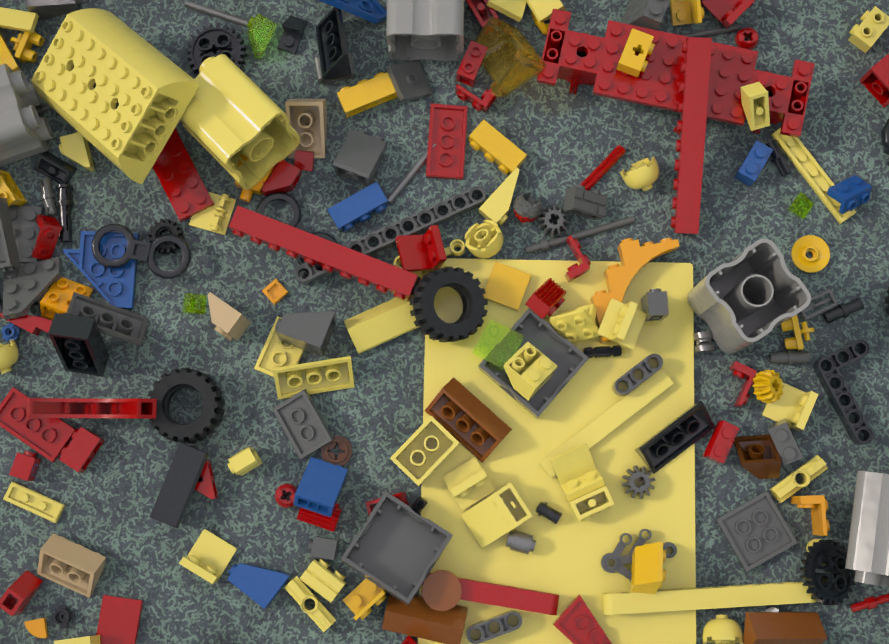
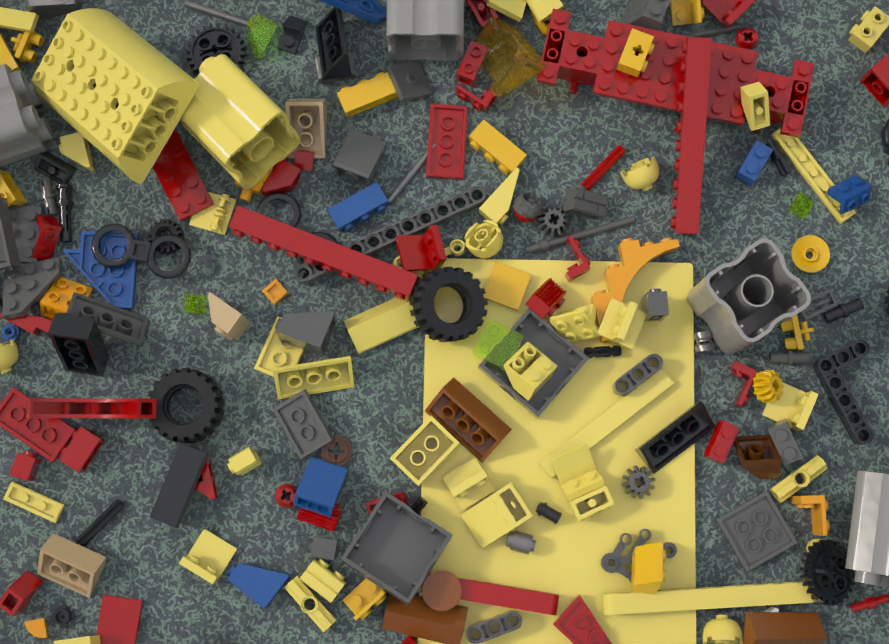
none -> black axle [76,499,125,546]

